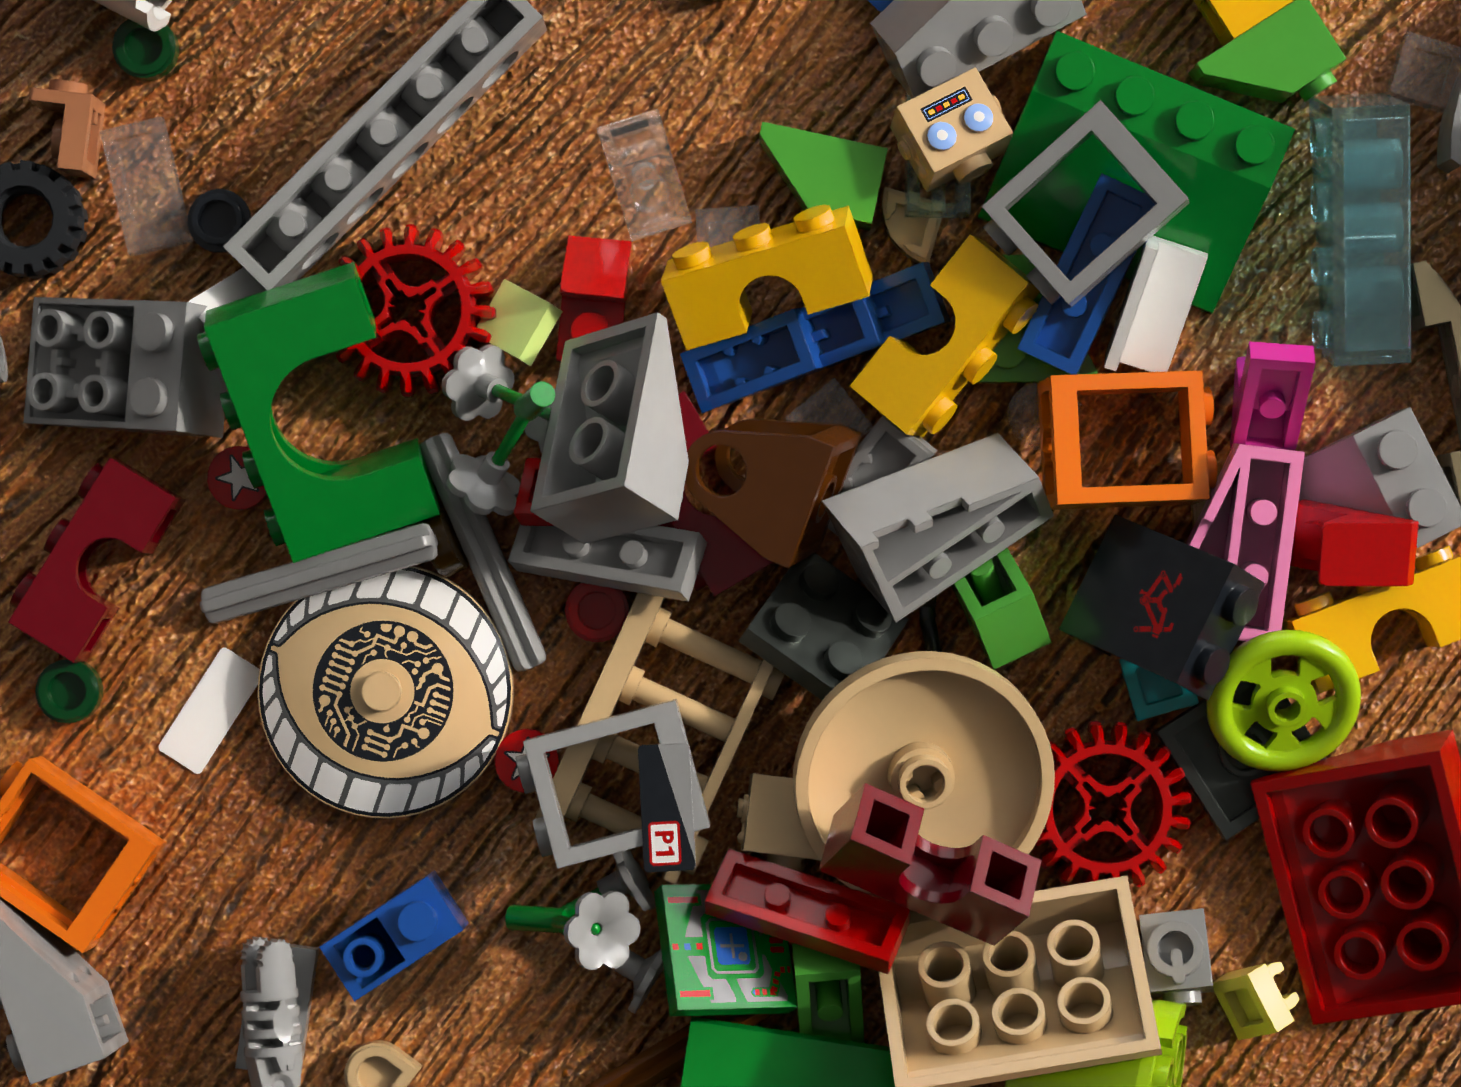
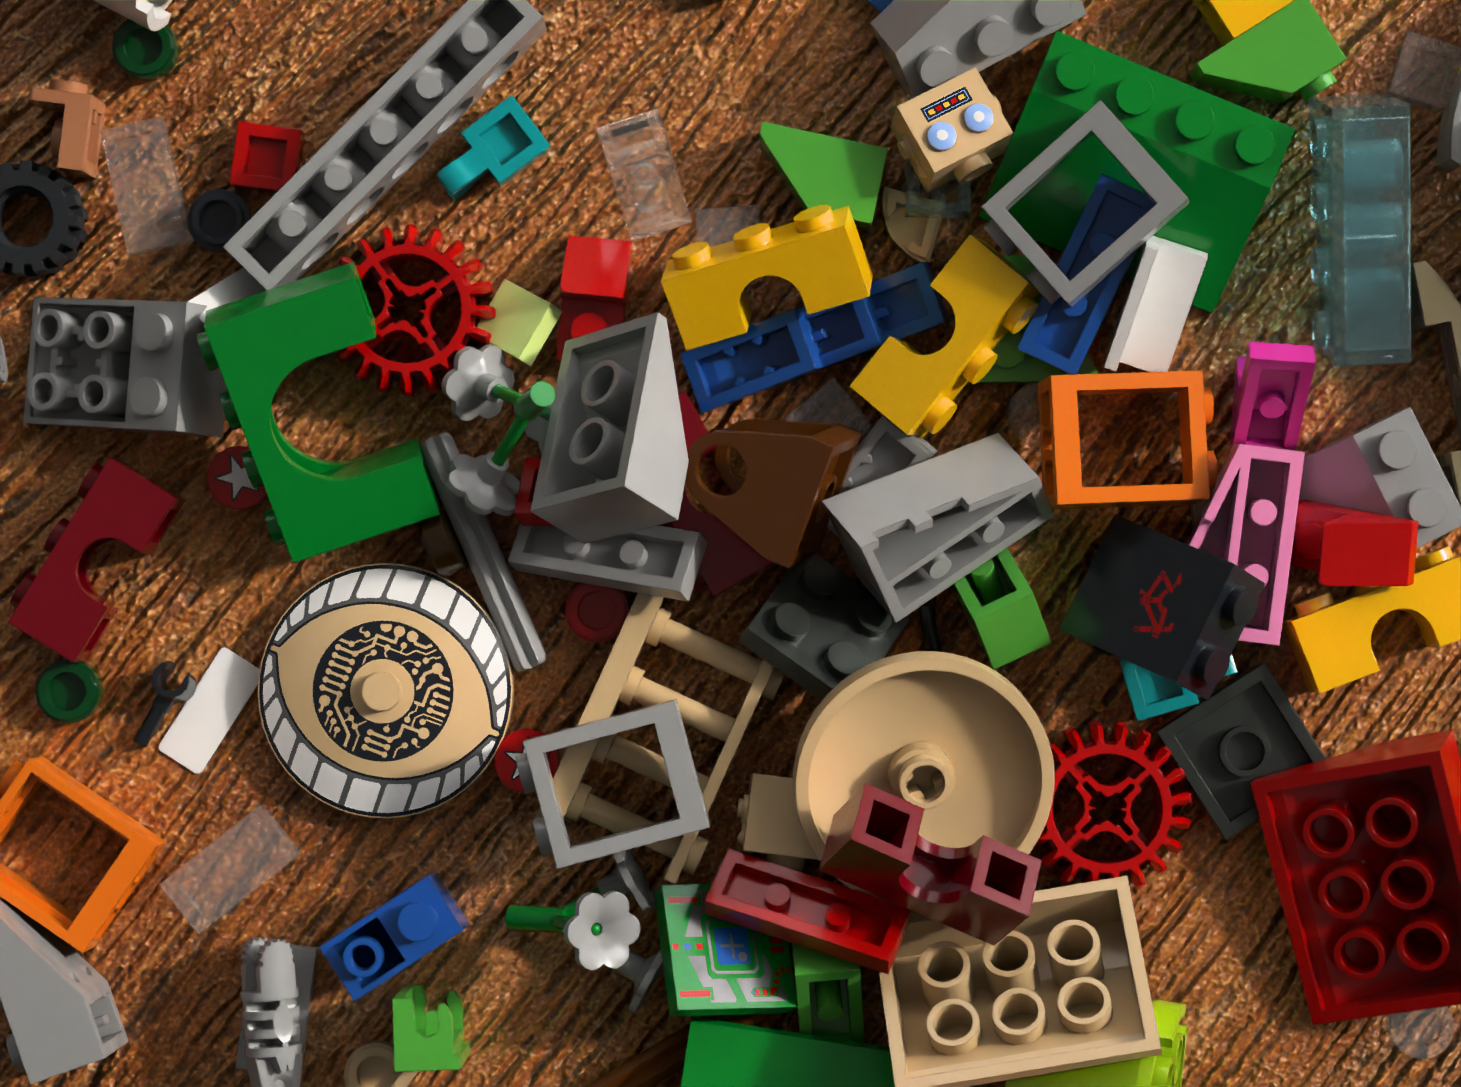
light grey axle [200,523,438,624] -> none
sticker [638,743,696,872] -> none
light grey brick [1139,908,1214,1007] -> none
lime plate [1207,630,1361,772] -> none
light yellow tile [1213,962,1299,1040] -> none
none -> black hand [133,661,196,747]
none -> clear tile [159,804,302,935]
none -> red tile [230,121,305,193]
none -> bright green hinge [392,984,471,1072]
none -> teal plate [437,95,551,201]
none -> clear tile [1386,1006,1454,1059]

